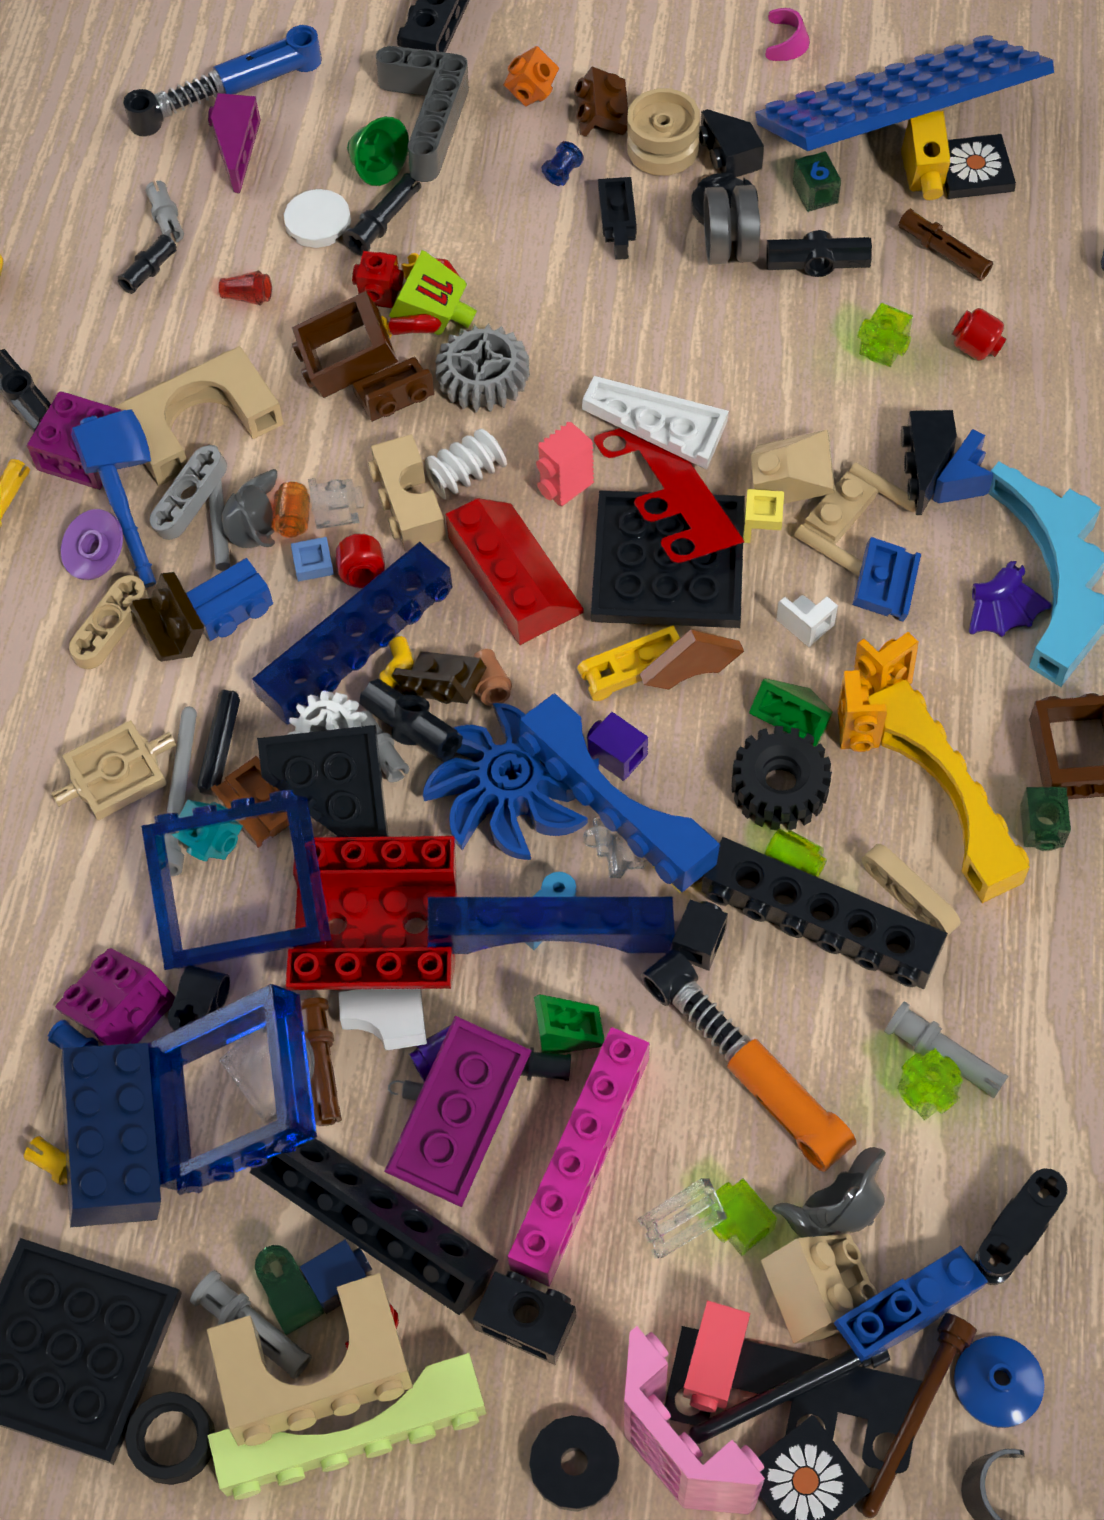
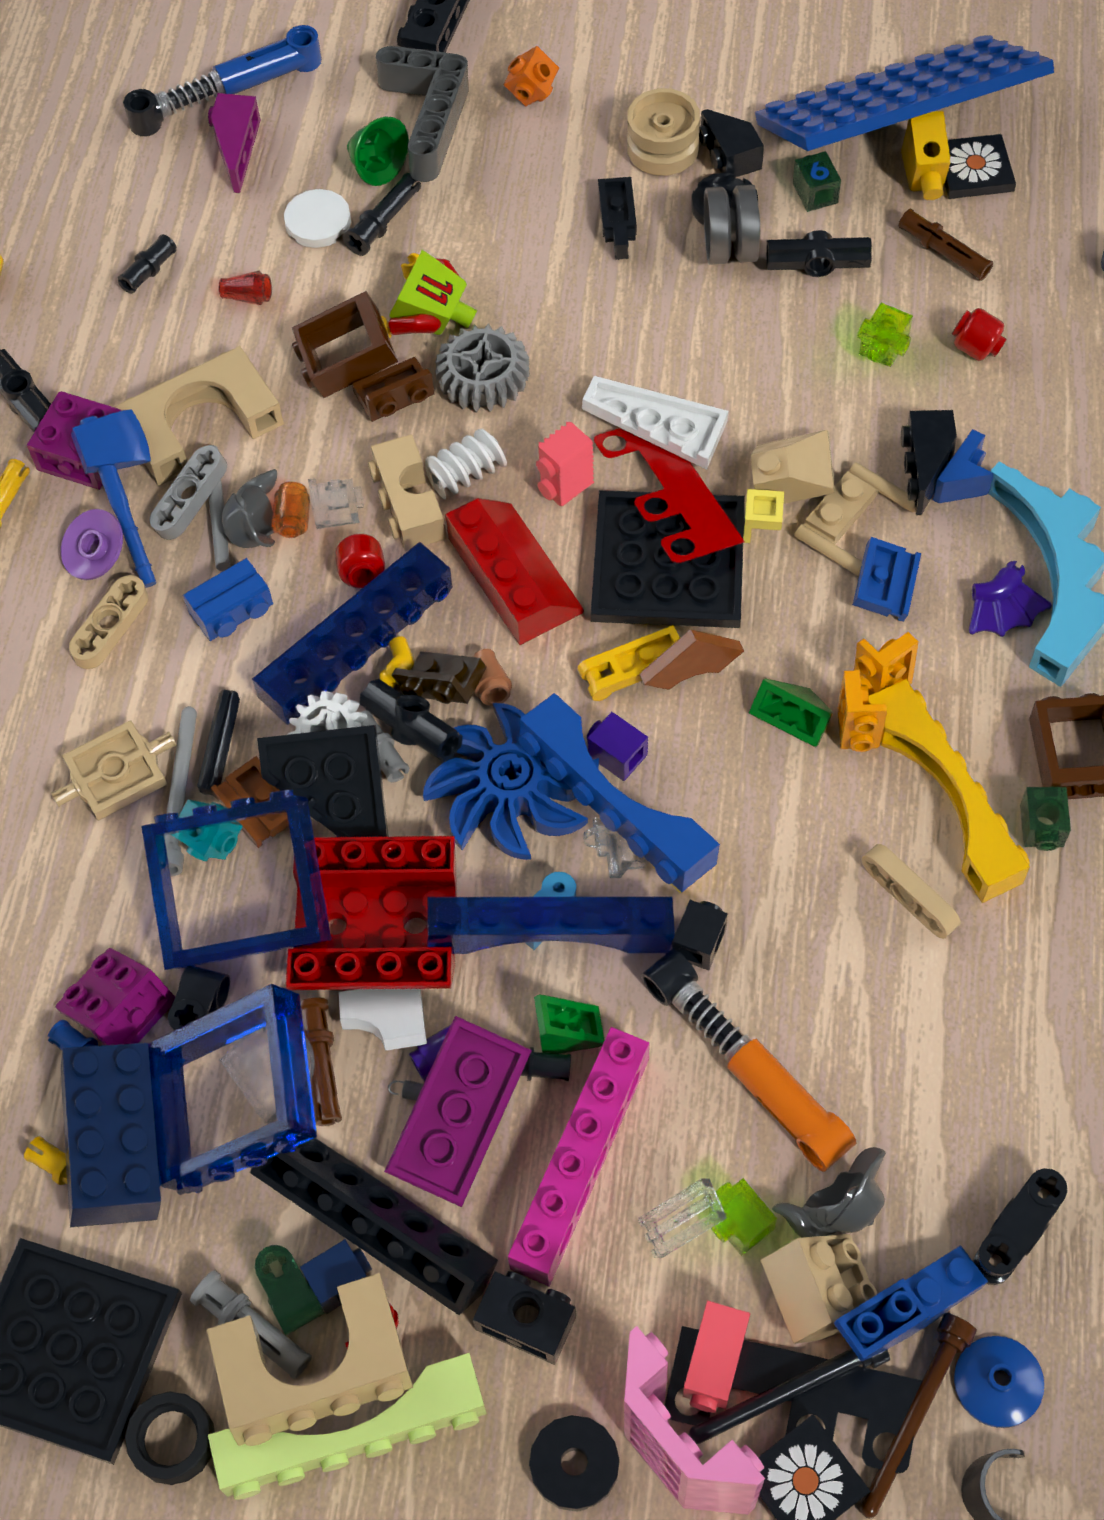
dark brown bracket [130,572,205,662] -> none
light grey pin [146,181,184,243] -> none
medium blue plate [291,537,334,582] -> none
red brick [352,251,404,308] -> none
clear blue bush [541,141,584,186] -> none
reddish brown bracket [574,66,628,137] -> none
black brick [702,837,948,989] -> none
black tyre [731,726,832,831] -> none
dark pink helmet [765,8,810,61] -> none
clear neon green brick [765,829,827,877] -> none
white panel [776,595,838,647] -> none
light grey pin [884,1001,1008,1098] -> none
clear neon green brick [897,1048,963,1121] -> none

